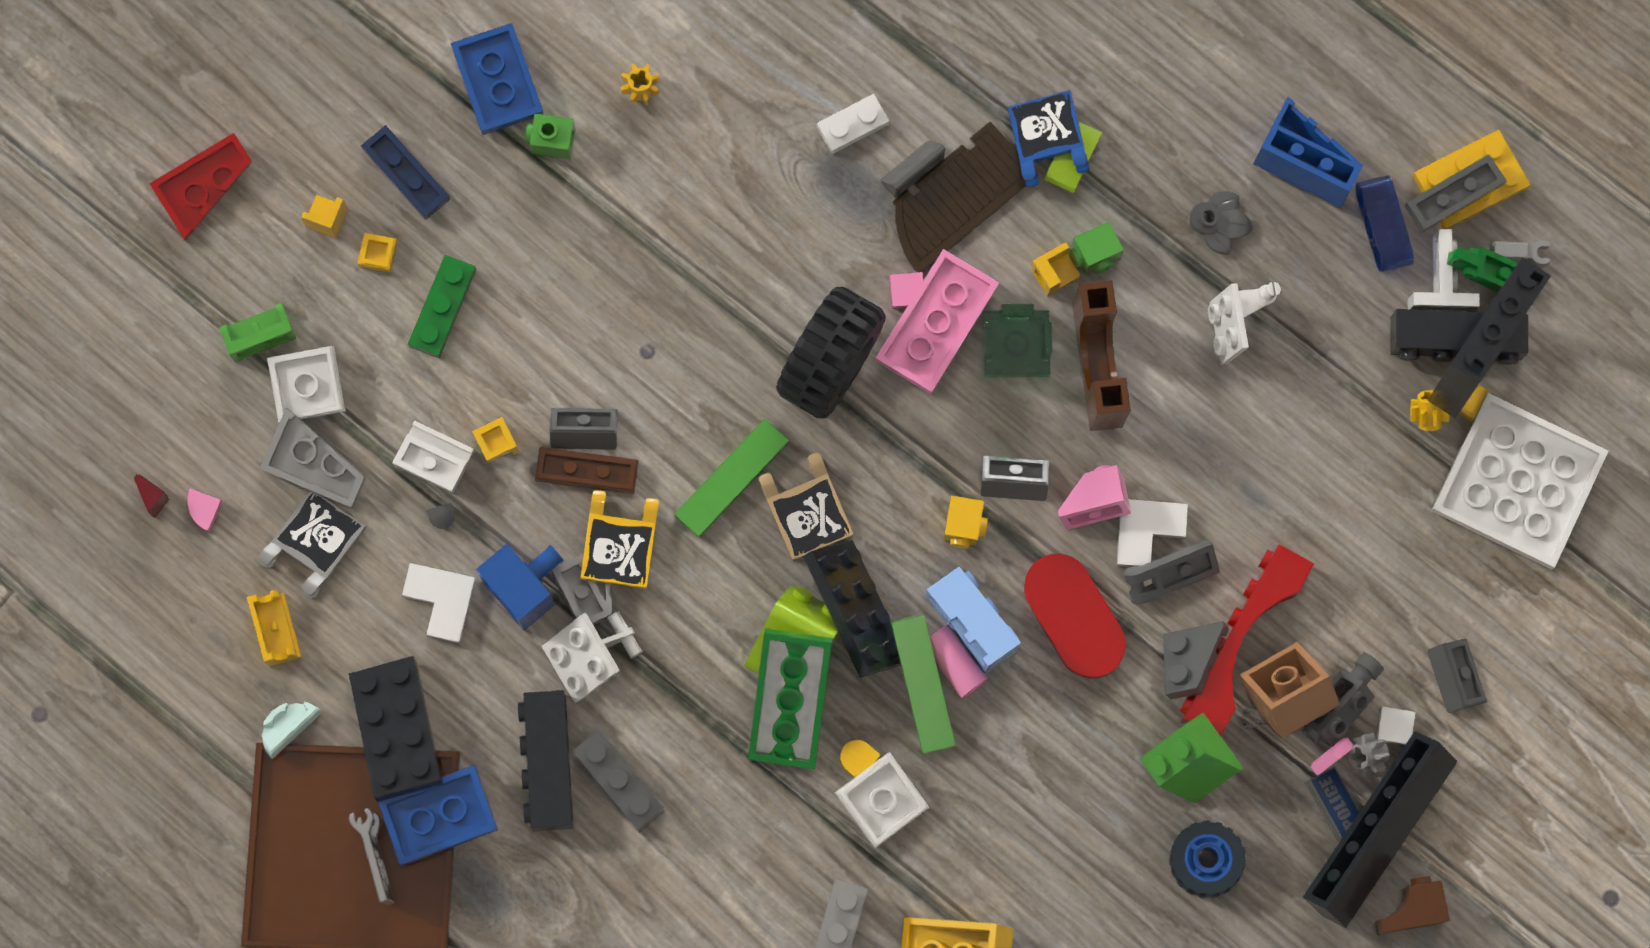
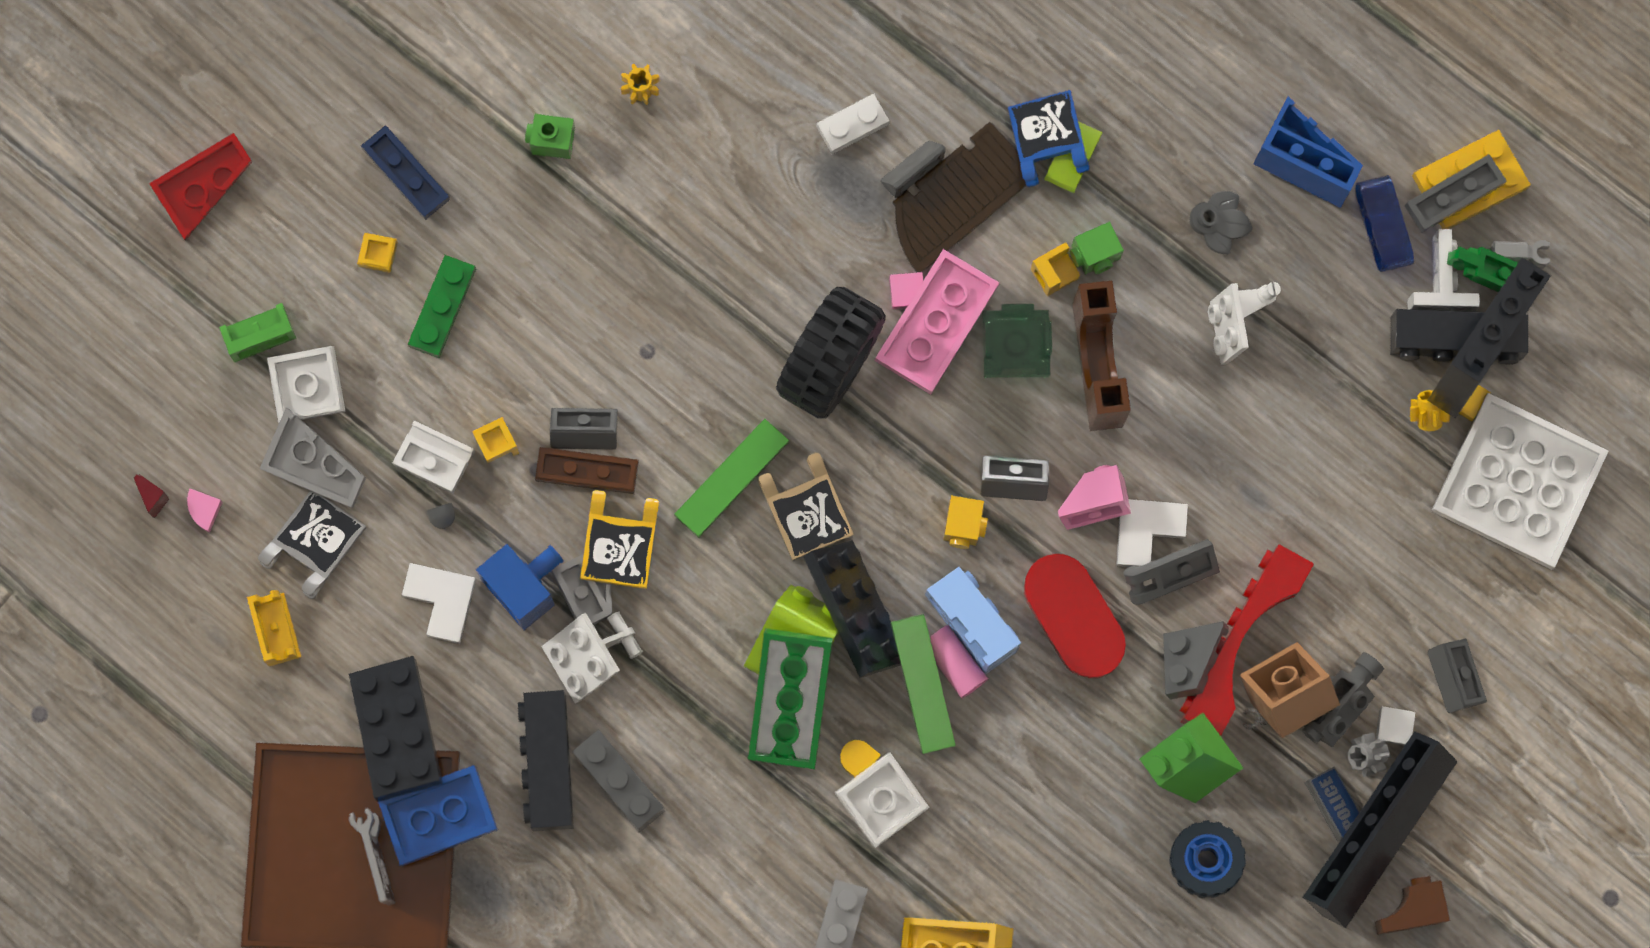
light aqua tile [262,702,321,759] -> none
yellow panel [301,195,348,239] -> none
blue plate [450,23,544,135] -> none
bright pink tile [1310,737,1353,776] -> none

